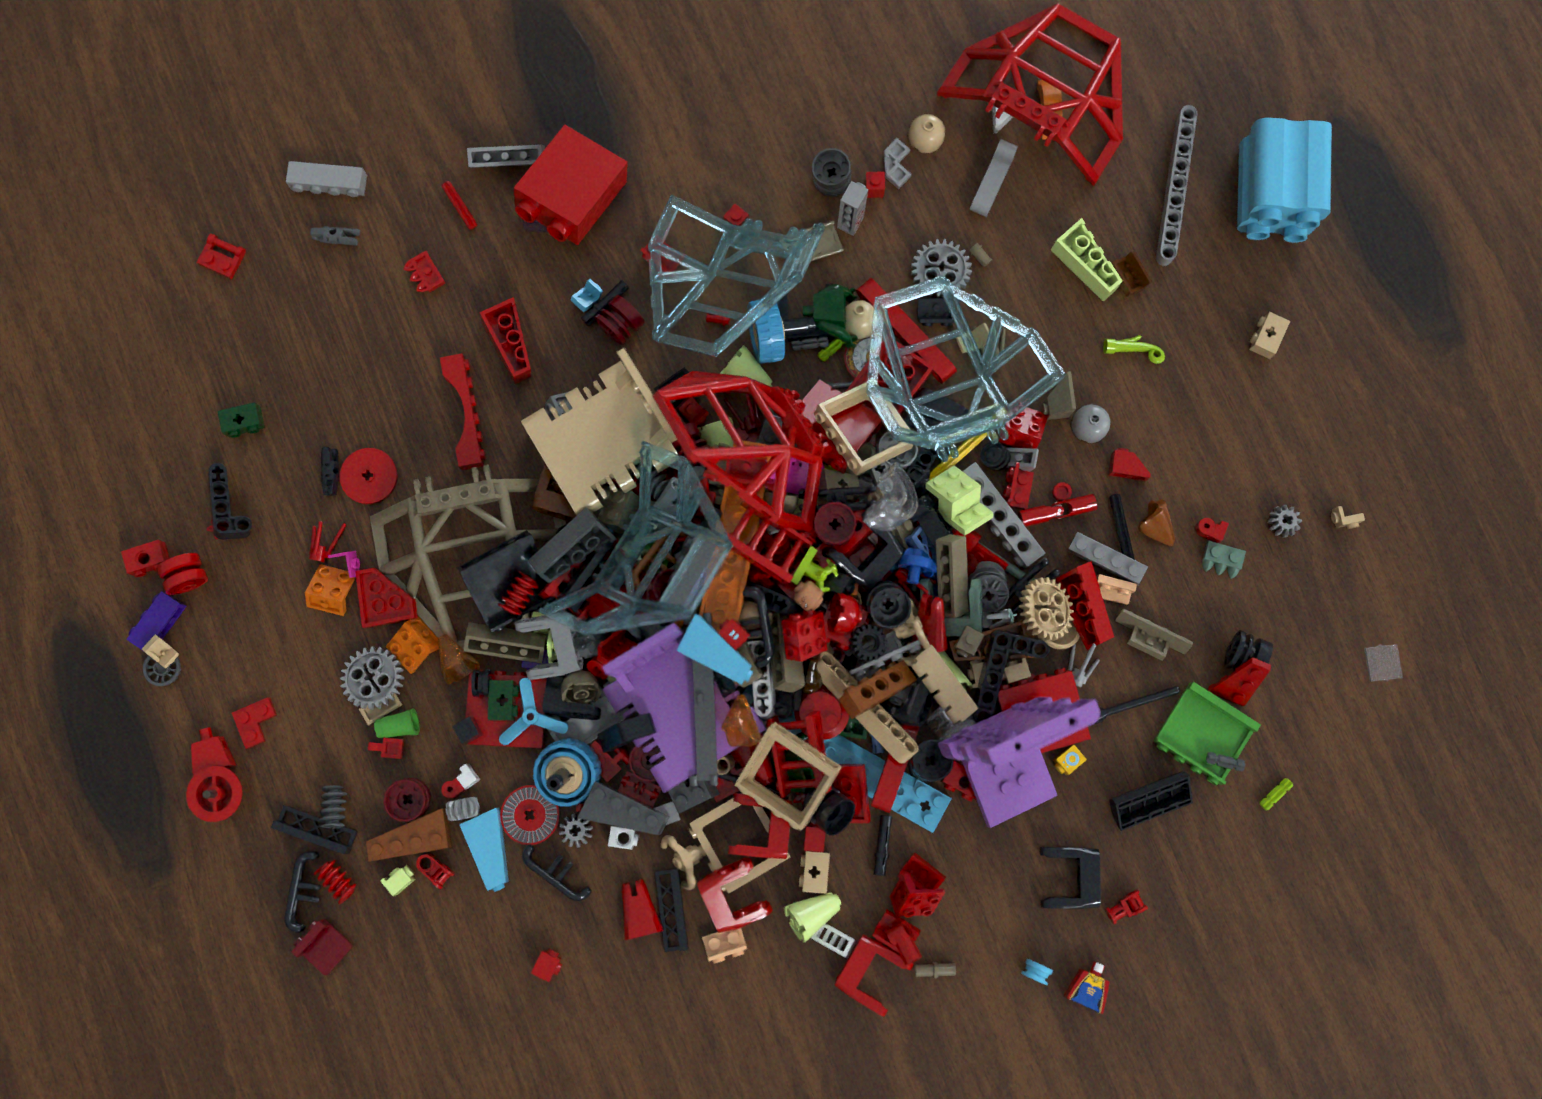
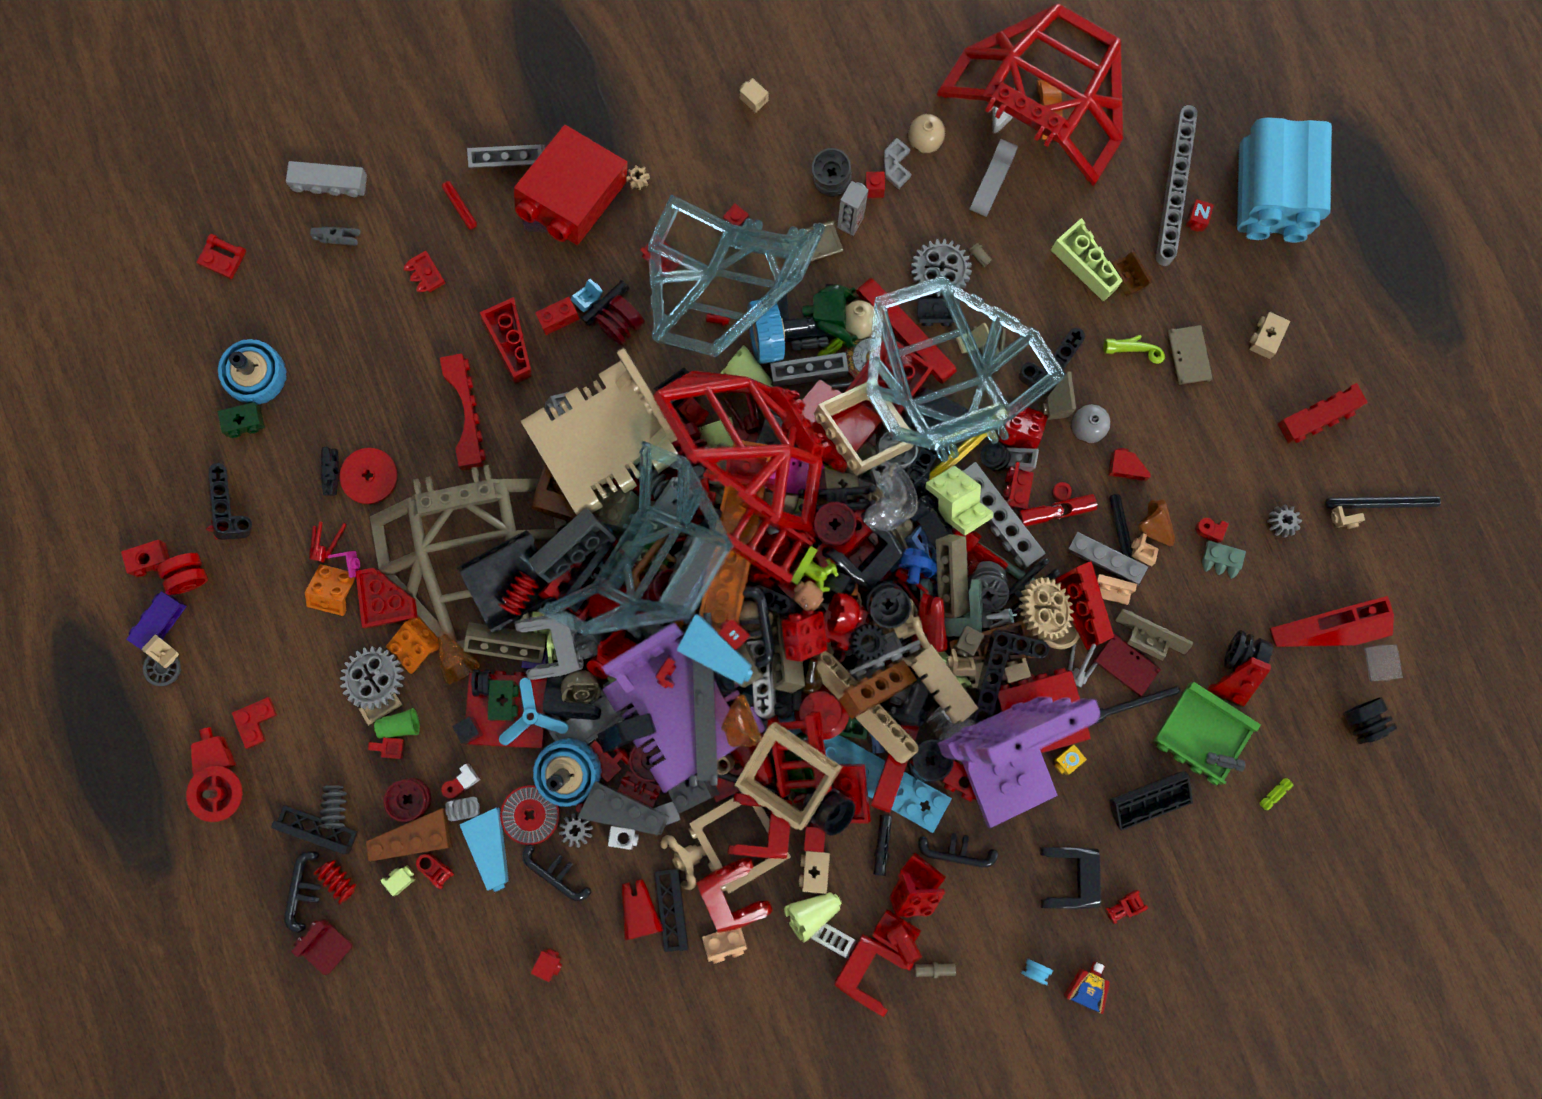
none -> dark azure wheel [218,339,286,405]
none -> red brick [535,297,580,335]
none -> tan gear [626,165,650,190]
none -> red bracket [655,655,677,689]
none -> tan brick [740,78,768,113]
none -> light grey brick [770,352,848,387]
none -> black piece [918,833,998,868]
none -> tan bracket [947,649,976,676]
none -> black beam [1019,328,1085,394]
none -> dark red door [1093,634,1161,697]
none -> light nougat bracket [1131,533,1159,566]
none -> dark tan door [1168,325,1213,385]
none -> red brick [1186,199,1214,231]
none -> red wedge [1269,596,1394,647]
none -> red wedge [1278,383,1368,444]
none -> black axle [1326,496,1441,509]
none -> black wheel [1343,697,1397,744]

